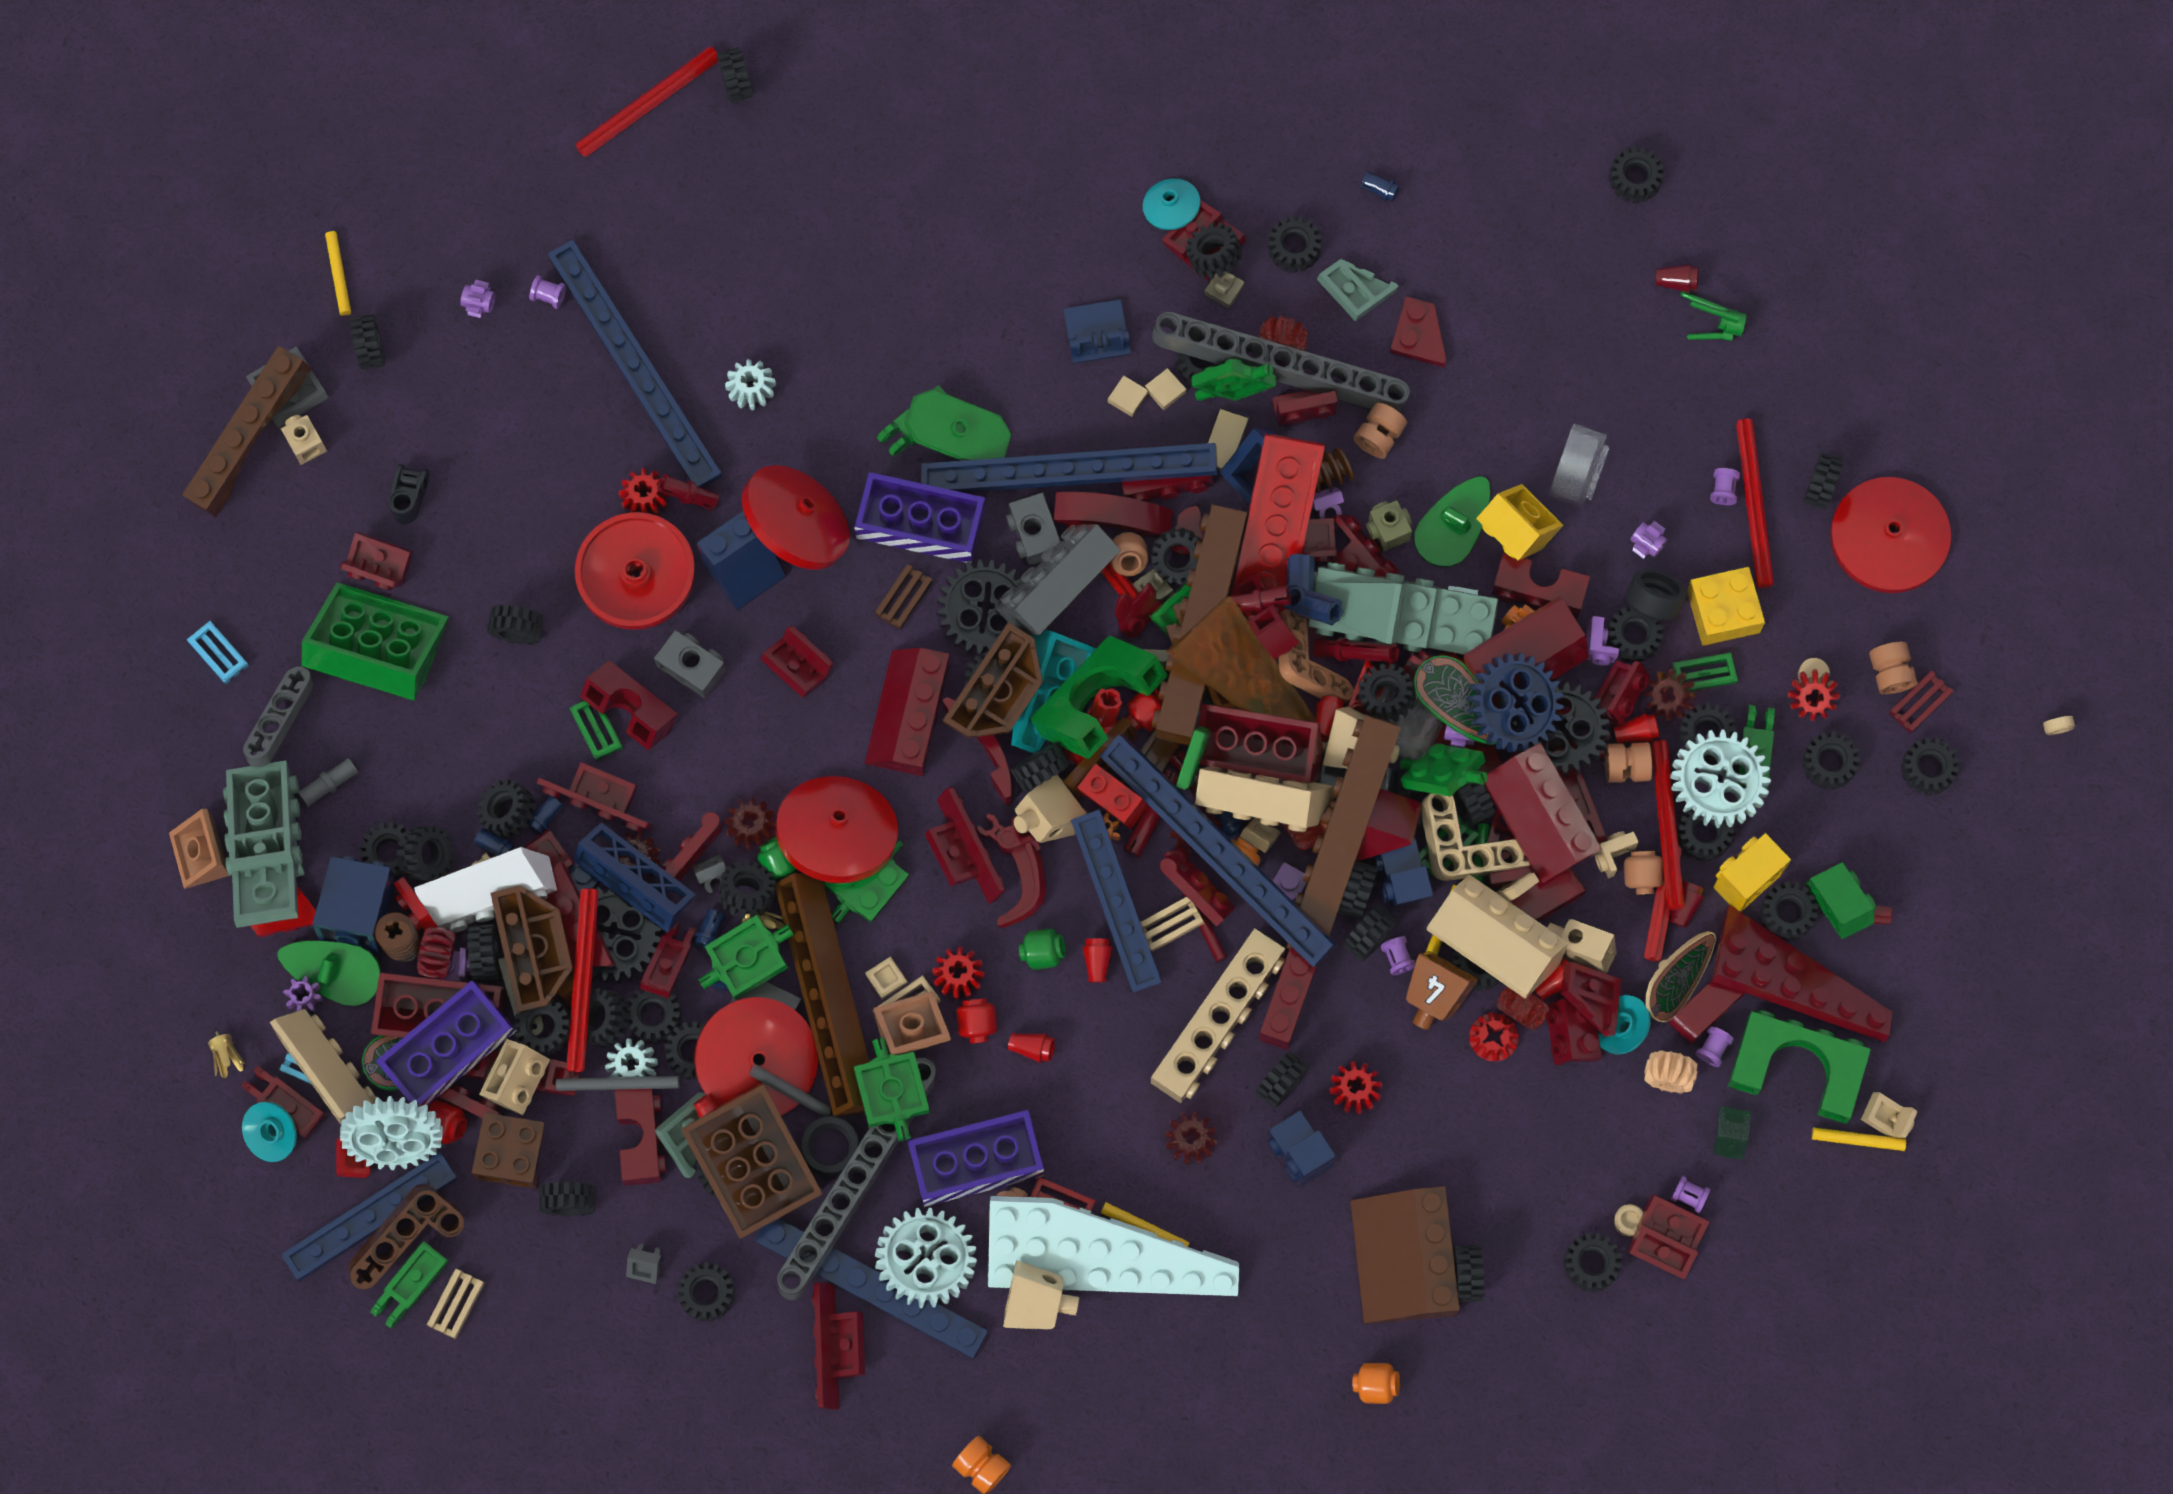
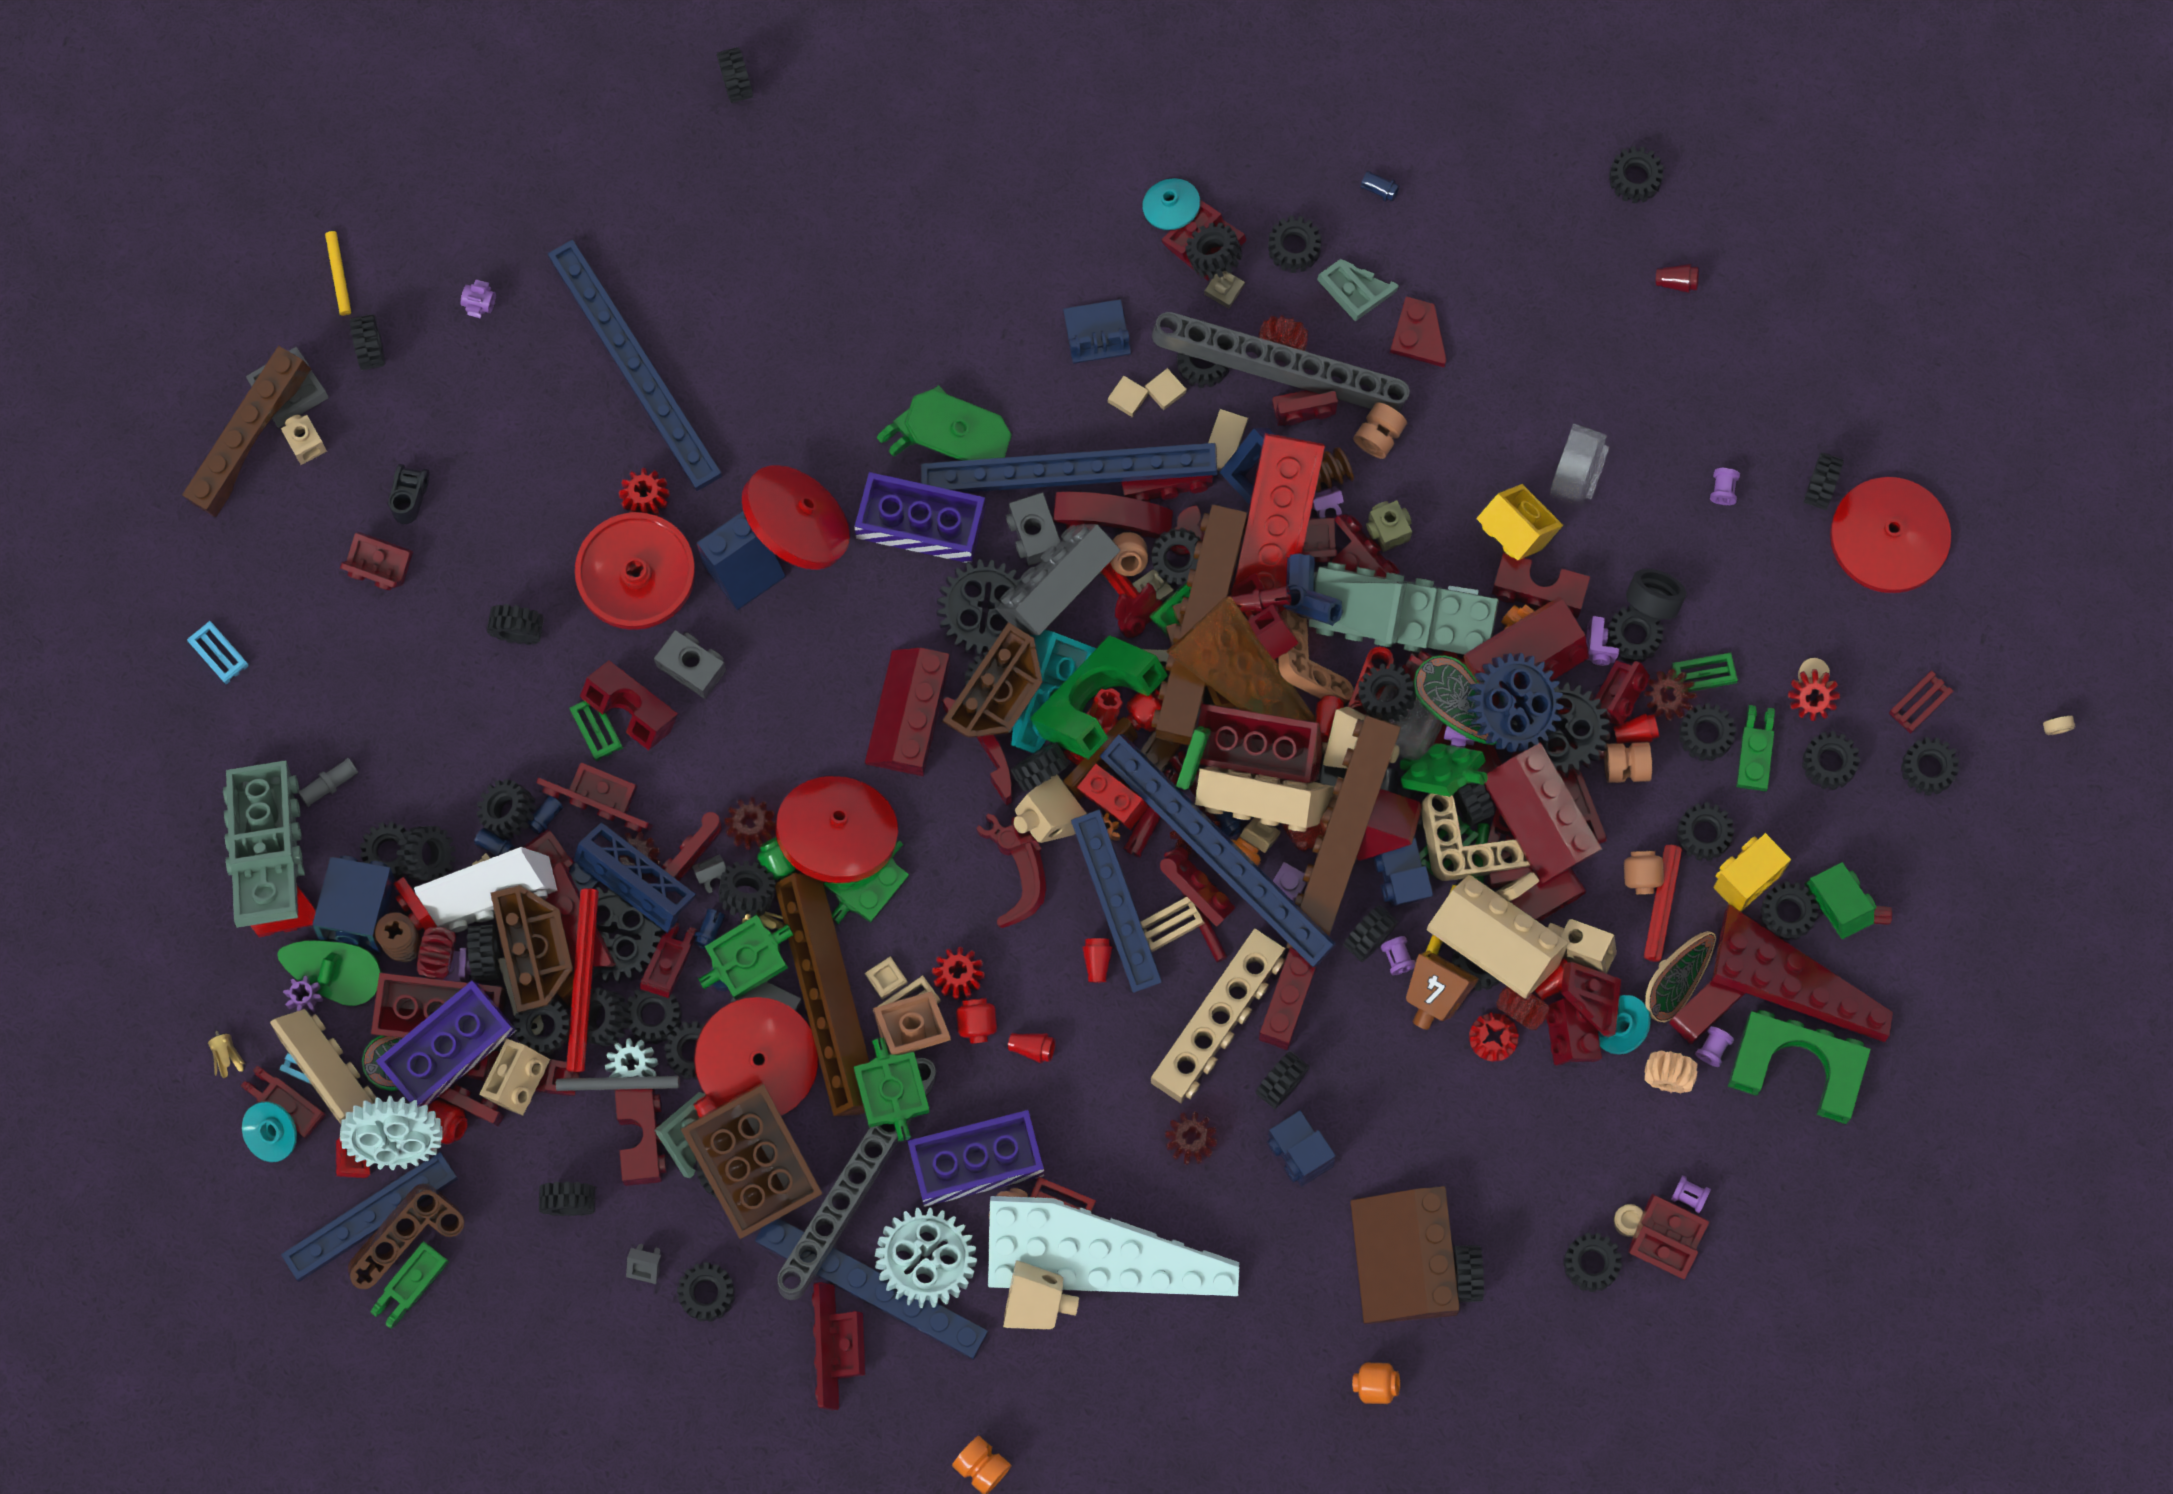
nougat slope [169,809,229,889] -> none
dark grey beam [243,667,314,767] -> none
green slope [301,582,449,701] -> none
tan tile [427,1269,485,1339] -> none
reddish brown bracket [472,1113,545,1189] -> none
medium lavender bush [529,275,567,309] -> none
red axle [576,46,718,157] -> none
dark red pin [657,474,719,511] -> none
light aqua gear [725,359,776,410] -> none
dark grey bar [749,1064,832,1116] -> none
dark red bracket [760,625,834,698] -> none
black tyre [801,1116,860,1177] -> none
reddish brown tile [875,564,933,630] -> none
dark red bracket [925,786,1005,904] -> none
green head [1019,928,1066,970] -> none
yellow bar [1101,1202,1190,1247] -> none
green plate [1192,359,1276,401] -> none
dark red pin [1313,637,1399,663] -> none
red gear [1329,1061,1382,1115] -> none
black tyre [1338,860,1378,919] -> none
green shield [1414,476,1490,567] -> none
tan bracket [1595,831,1638,878] -> none
medium lavender gear [1630,521,1668,559] -> none
red axle [1651,740,1685,911] -> none
light aqua gear [1670,730,1771,828] -> none
dark red cone [1670,881,1704,928] -> none
green plant [1680,292,1746,341] -> none
yellow brick [1687,567,1765,646] -> none
clear green bracket [1713,1106,1751,1159] -> none
red axle [1736,418,1774,588] -> none
yellow bar [1811,1127,1906,1151] -> none
tan bracket [1861,1092,1917,1138] -> none
nougat wheel [1869,641,1918,695] -> none

